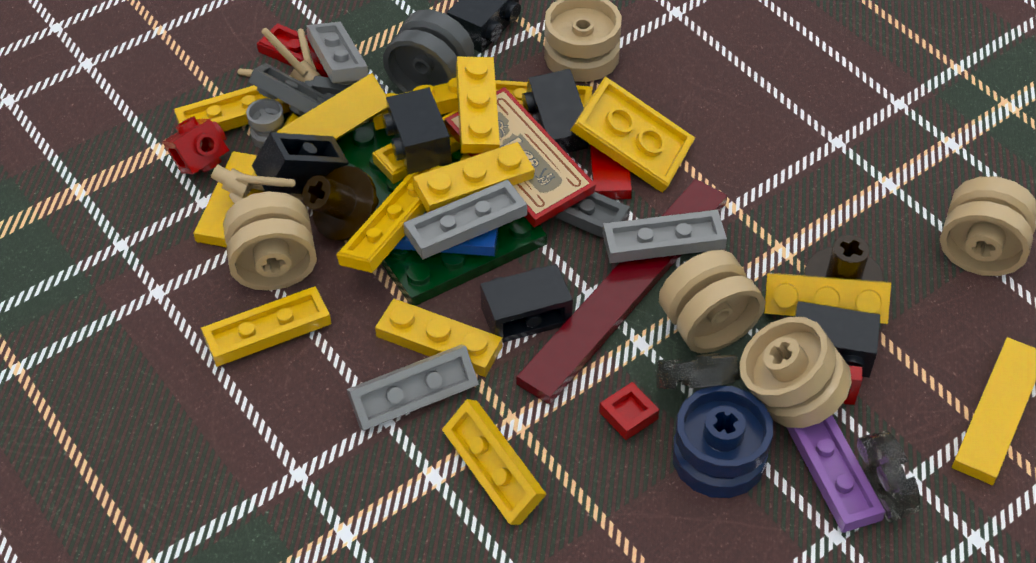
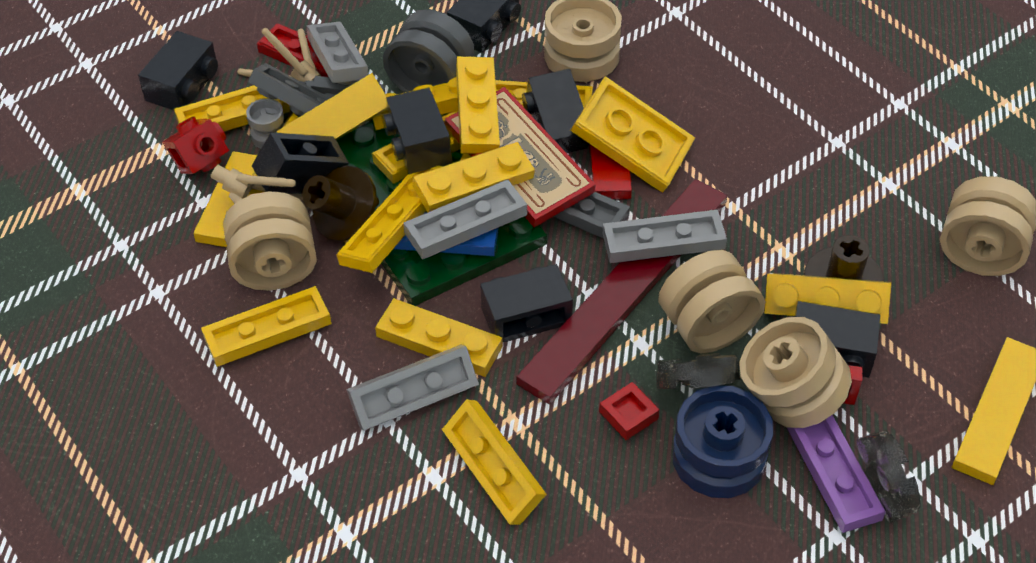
none -> black brick [138,31,218,111]

